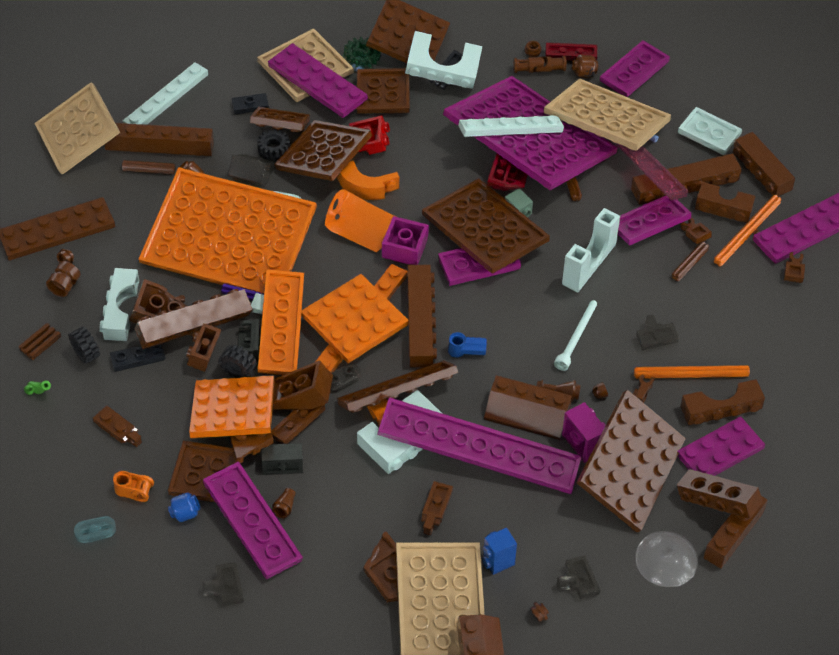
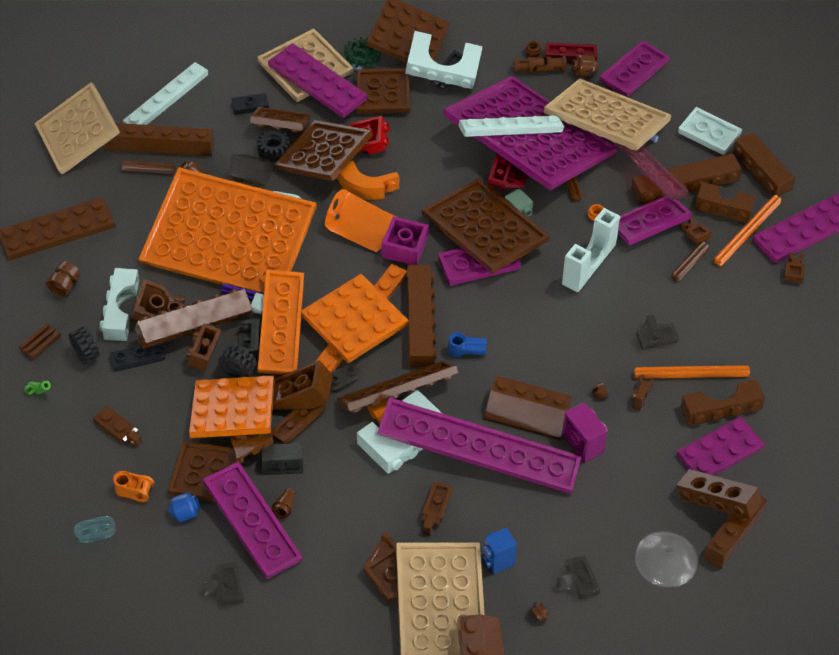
reddish brown plate [57,249,74,263] -> none
reddish brown piece [537,379,581,403] -> none
light aqua piece [554,300,597,371] -> none
plate [576,390,686,532] -> none
none -> orange plate [587,204,604,221]

